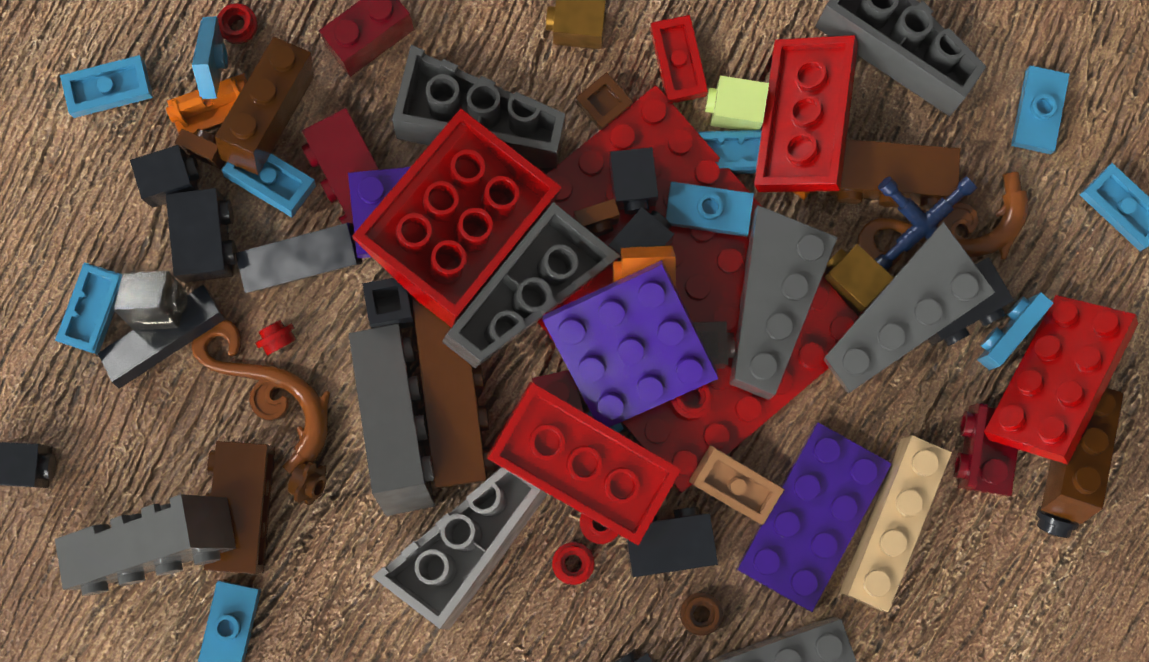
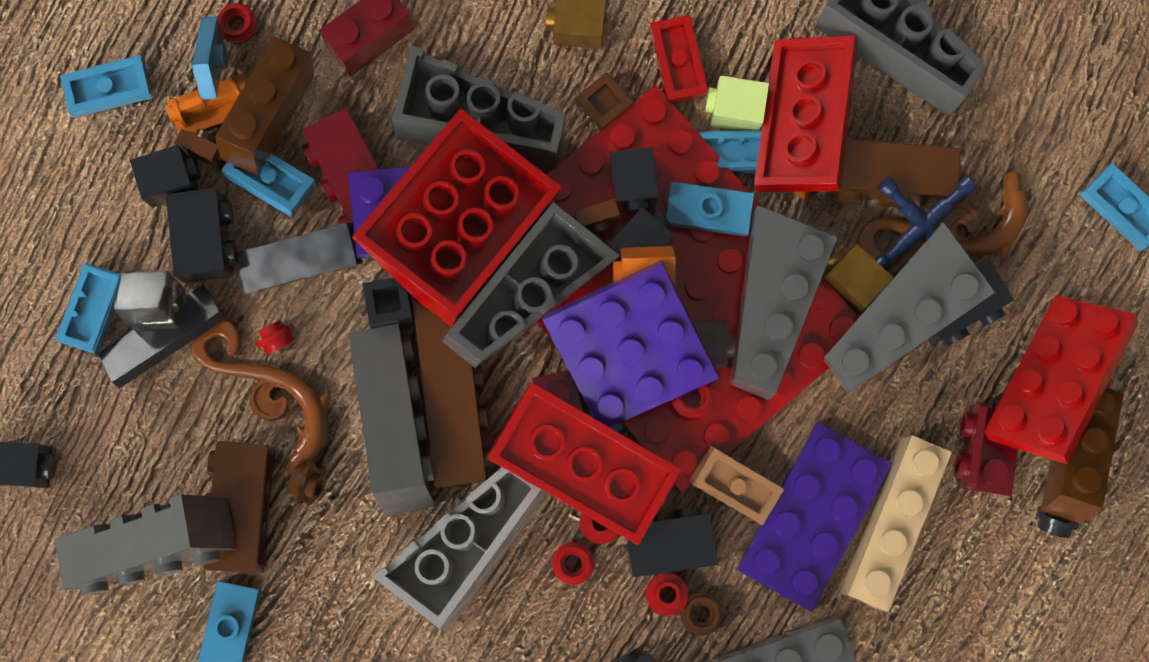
dark azure plate [977,292,1054,371] -> none
dark azure plate [1011,65,1070,155] -> none
none -> red plate [646,573,689,616]

